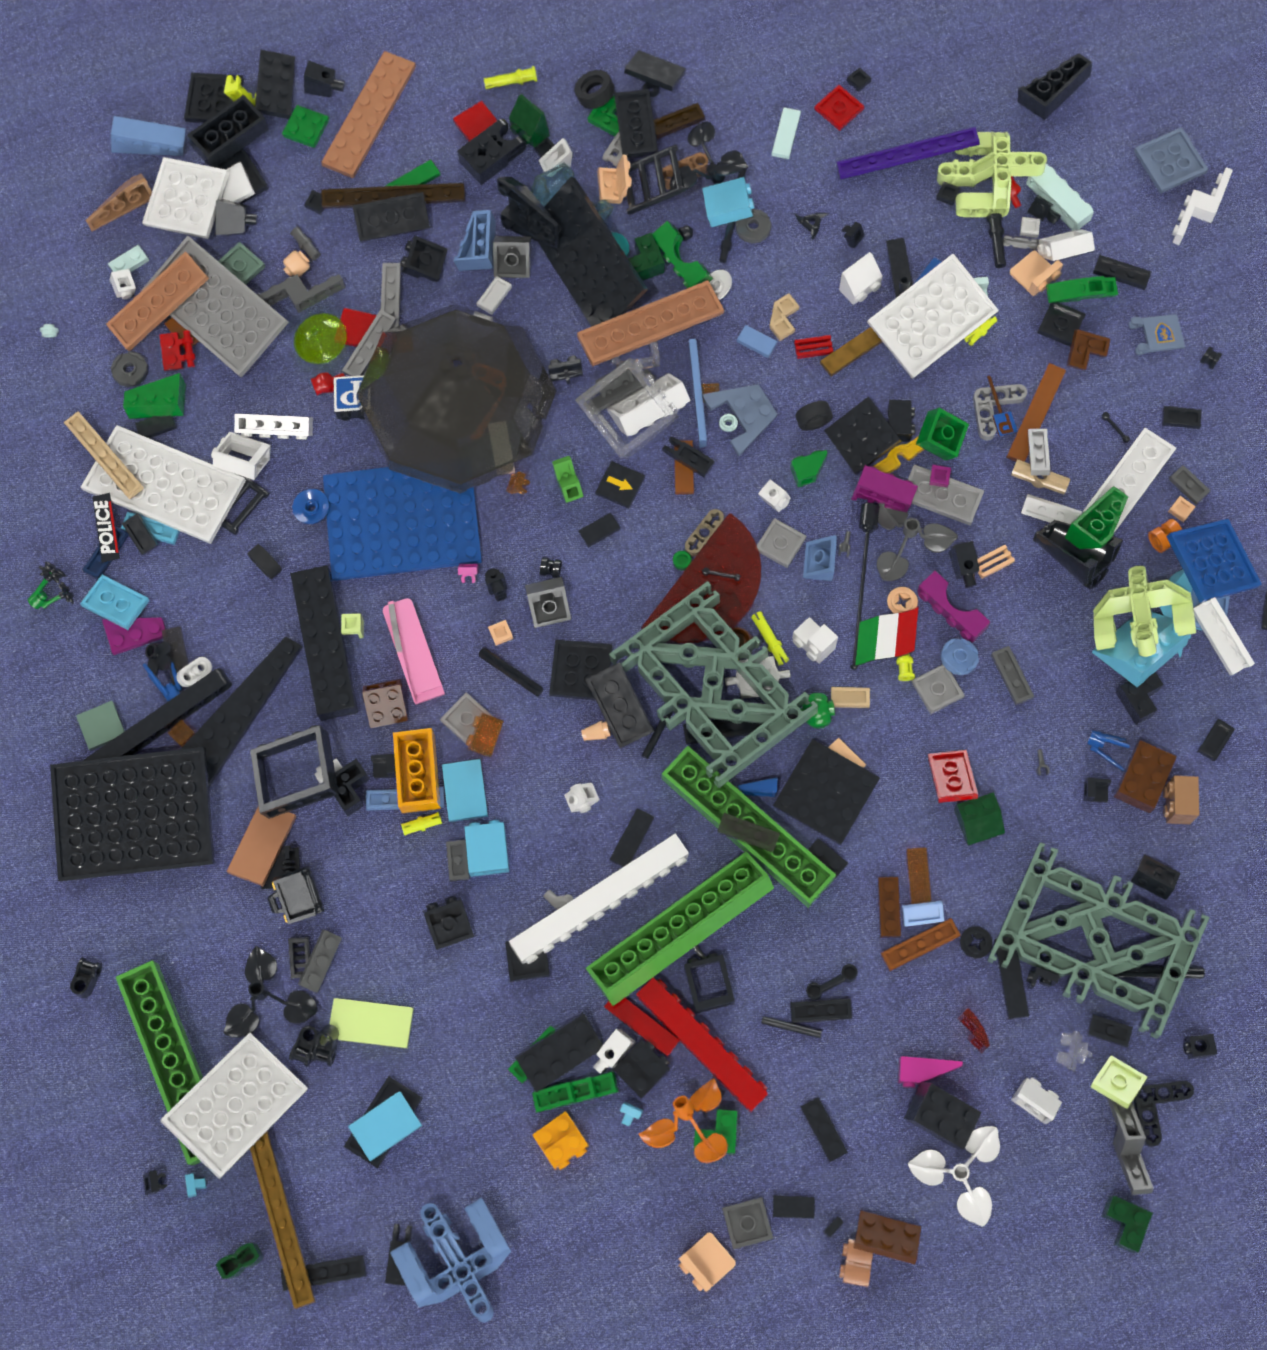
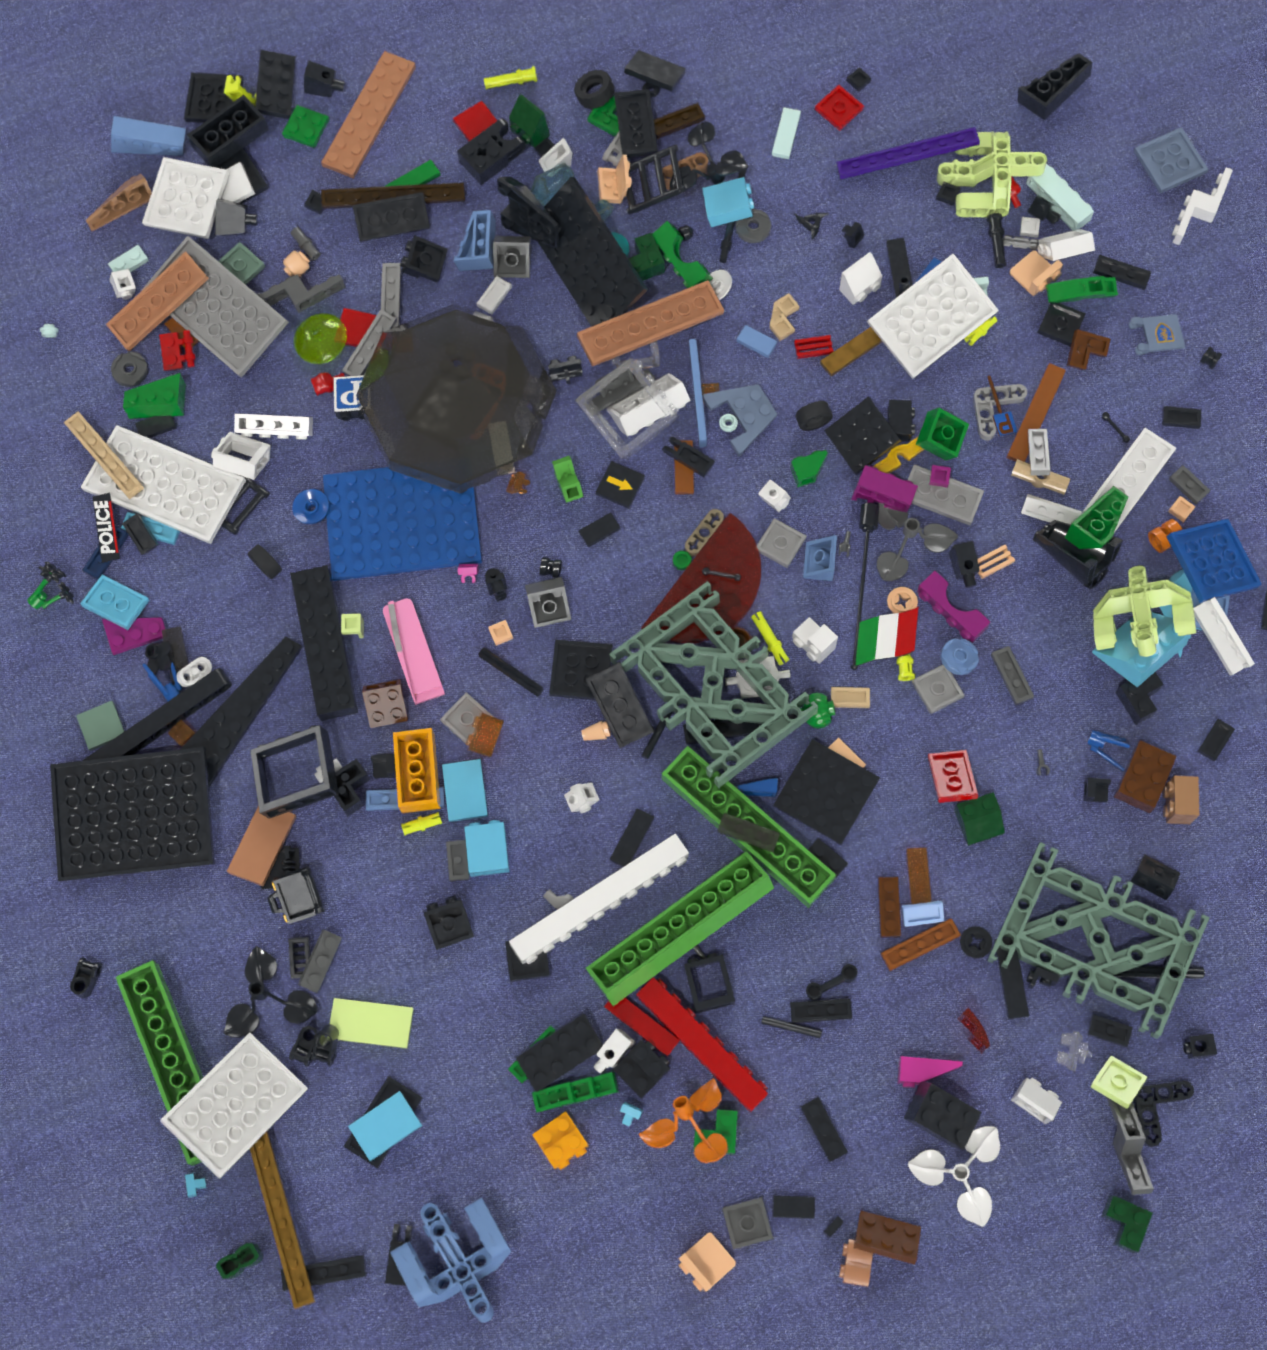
black tile [143,1171,167,1196] -> none

